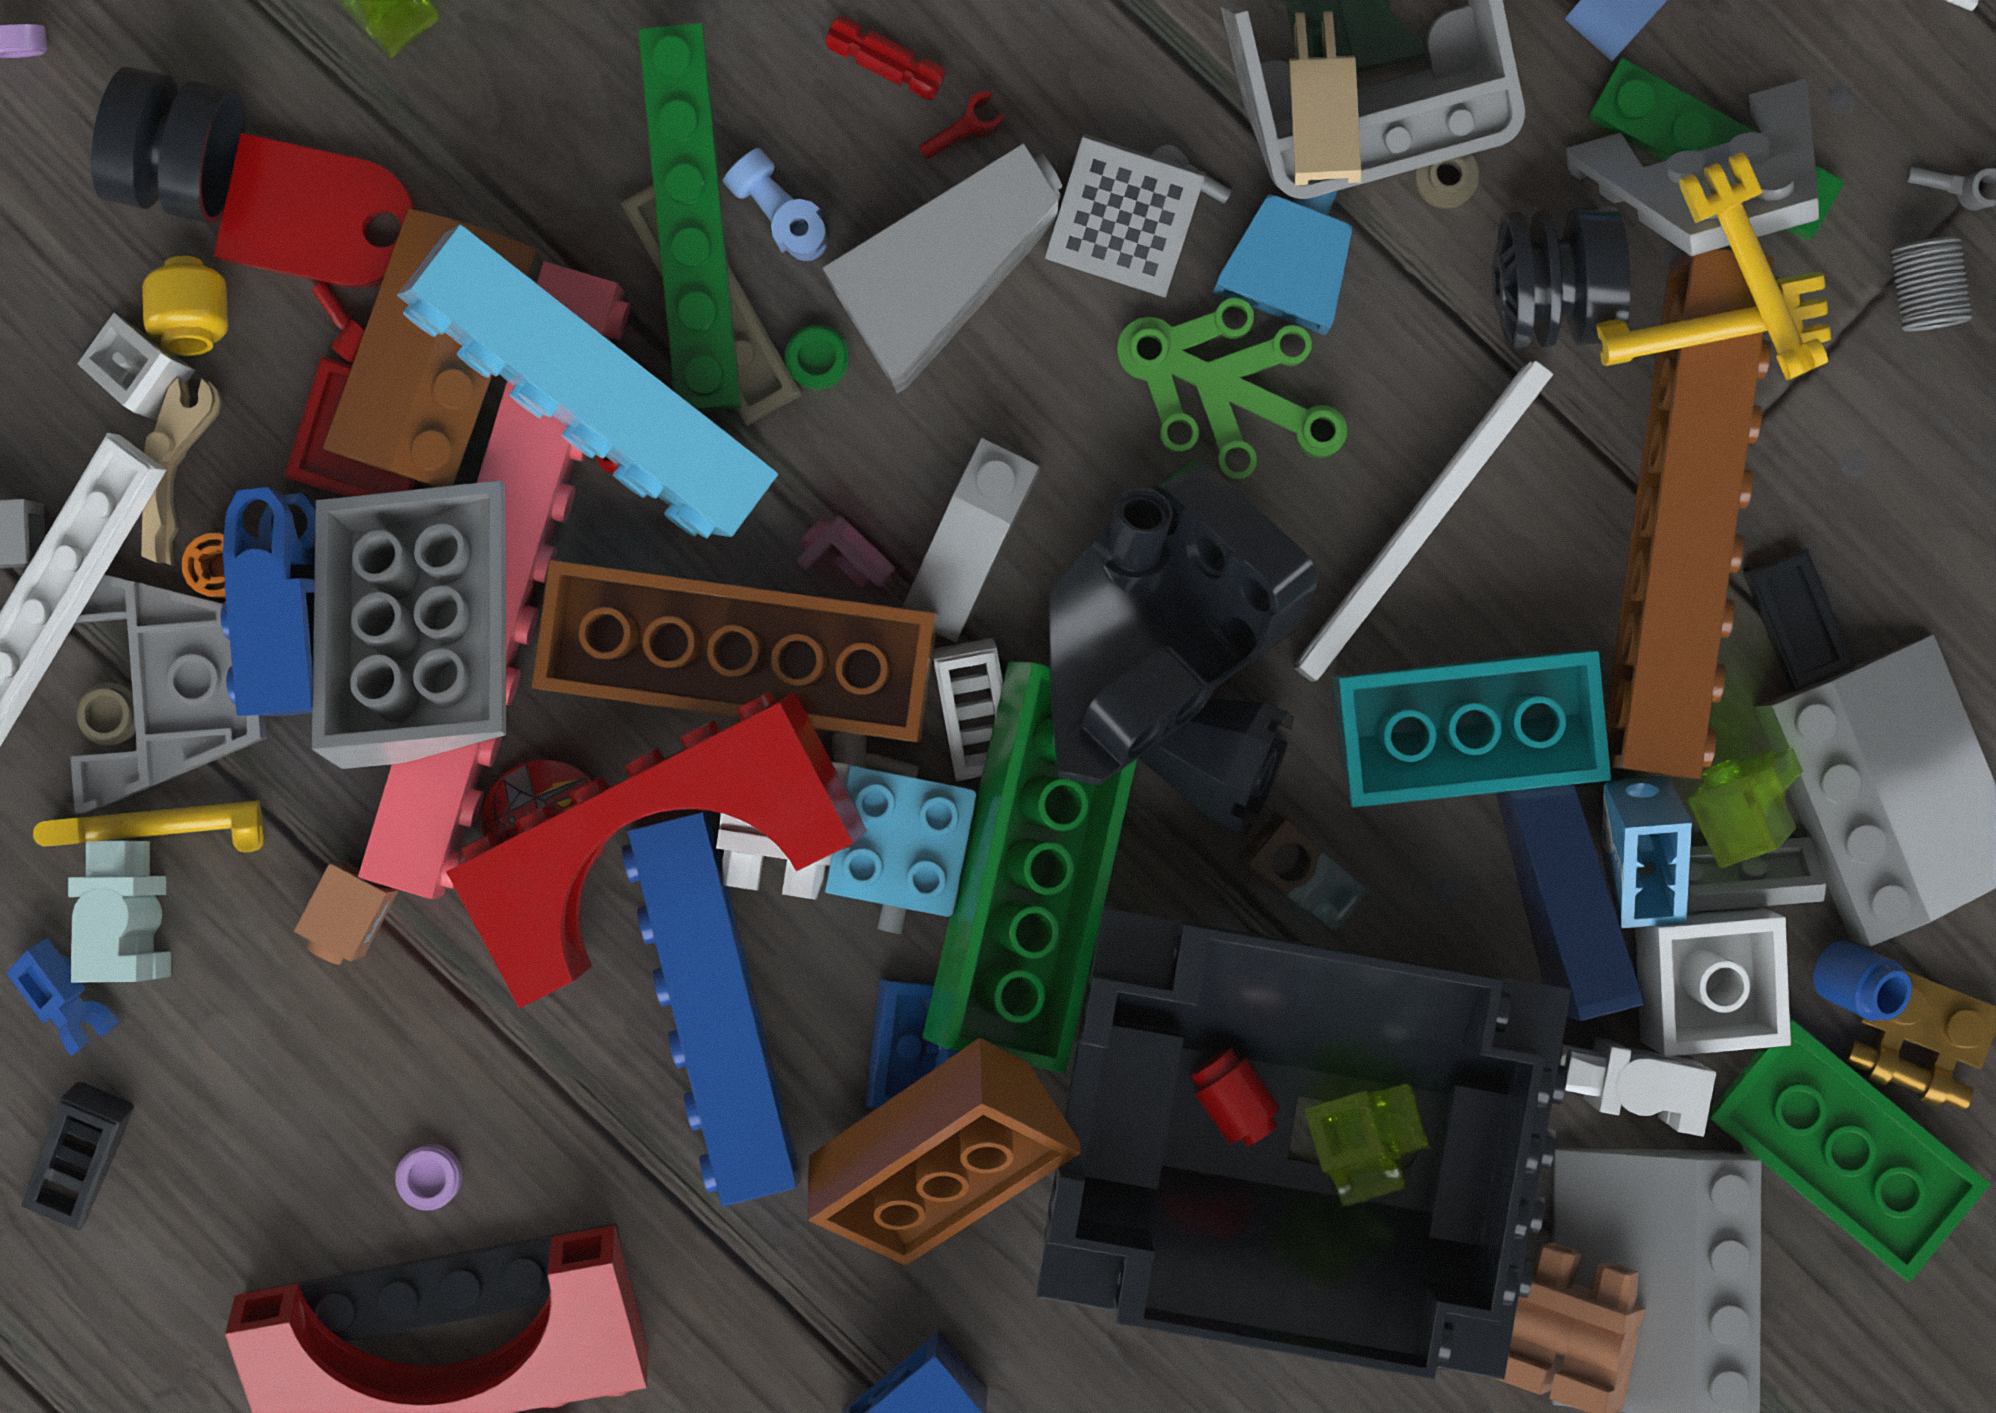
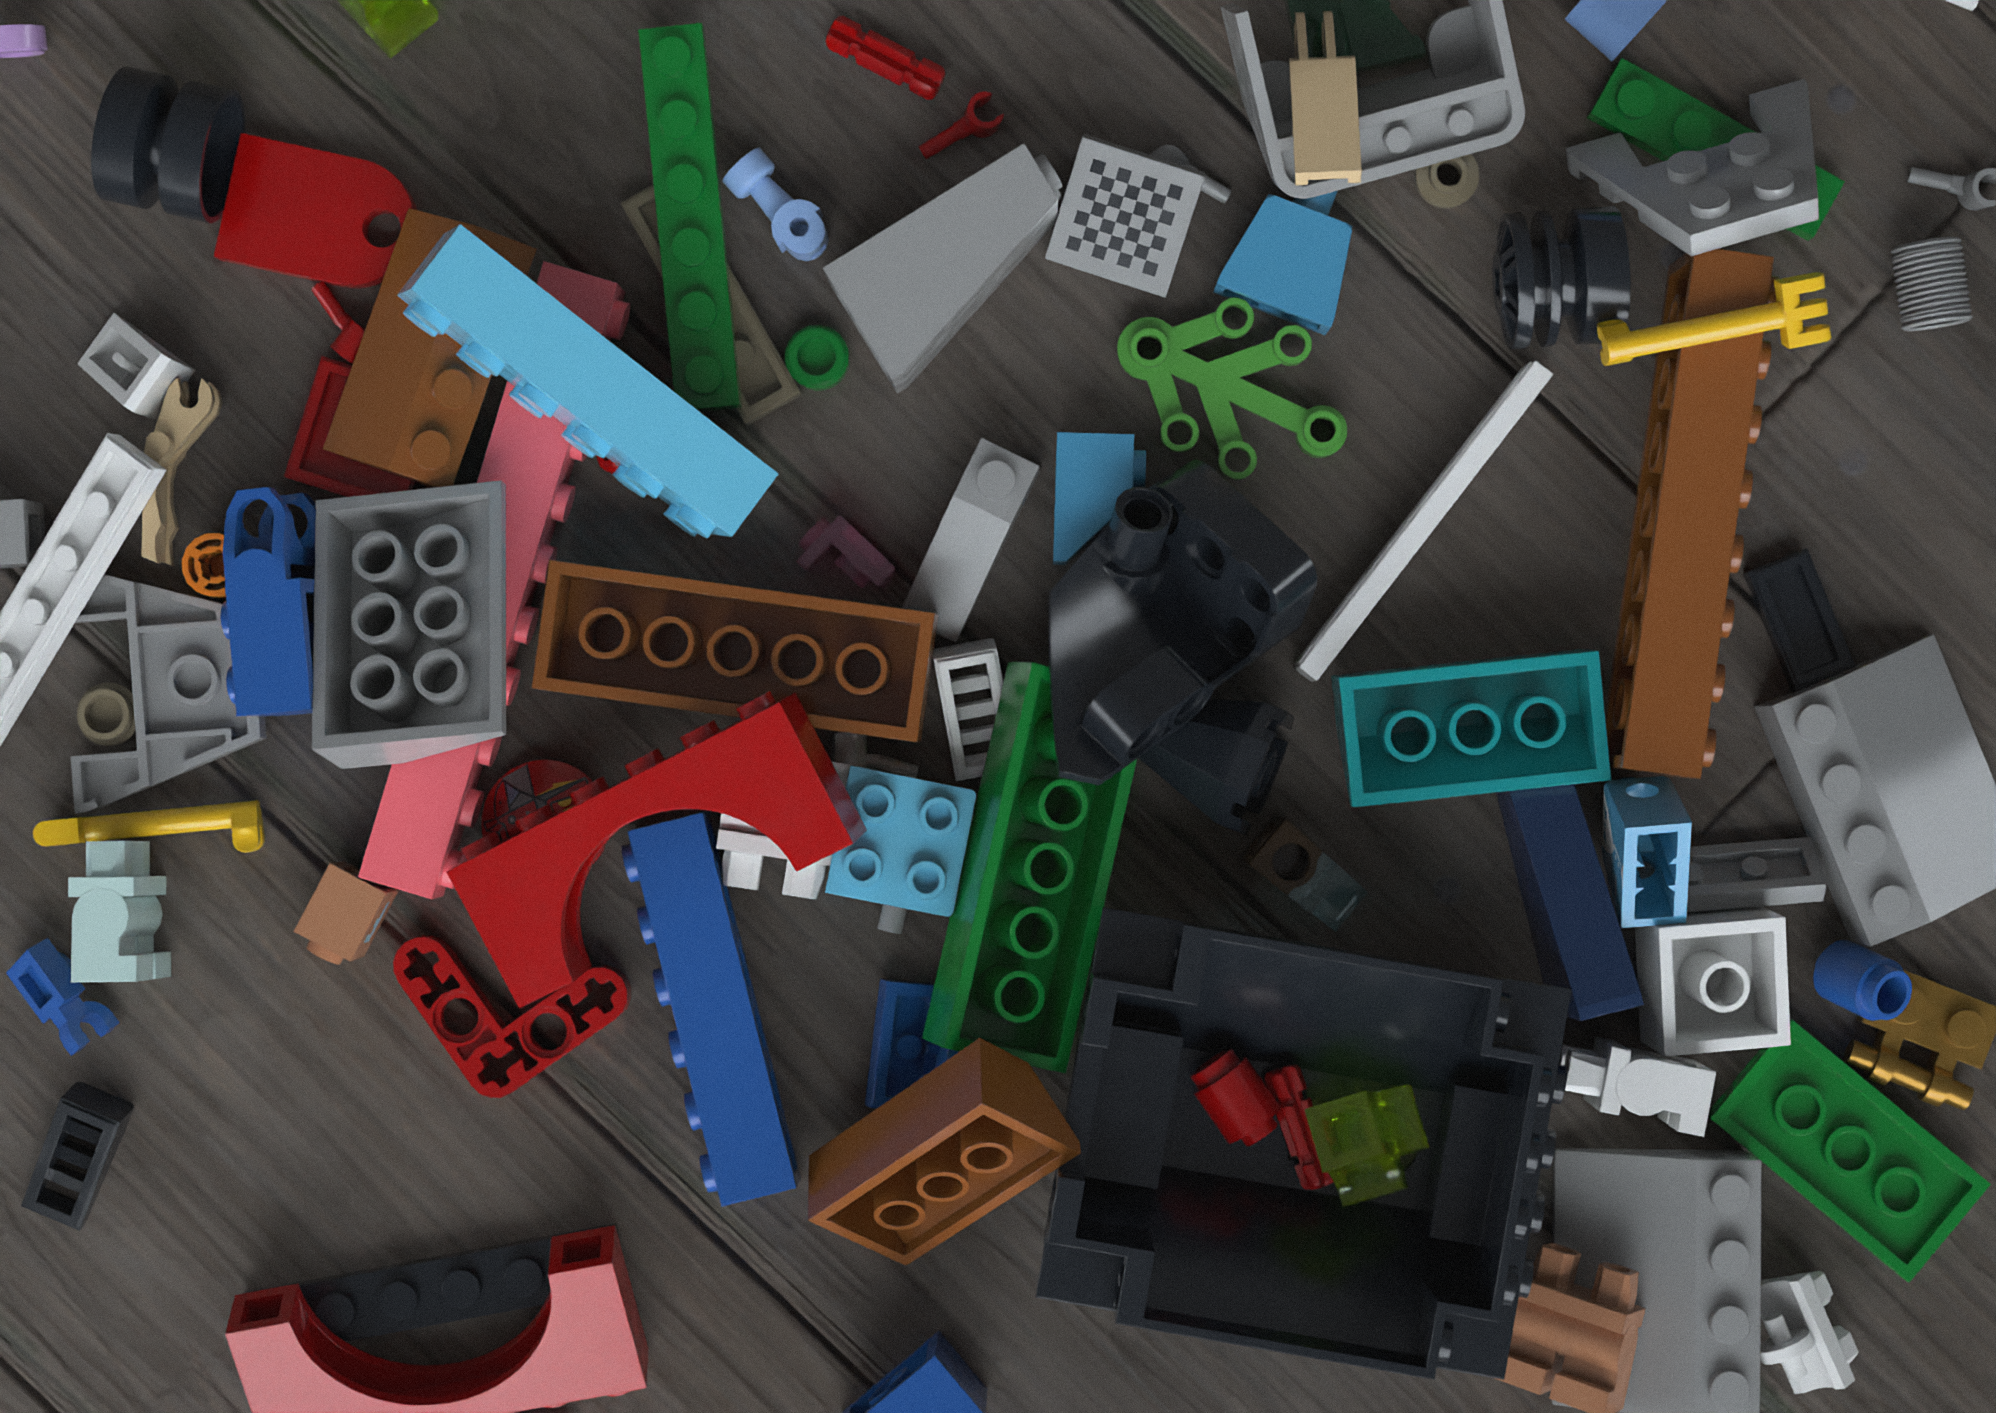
yellow head [142,256,229,356] -> none
lavender tile [395,1144,463,1210] -> none
yellow hinge [1679,152,1828,381] -> none
clear neon green brick [1687,748,1803,869] -> none
none -> red beam [393,935,631,1098]
none -> dark azure slope [1053,432,1146,565]
none -> red axle [1264,1064,1337,1190]
none -> white hips [1760,1271,1859,1394]

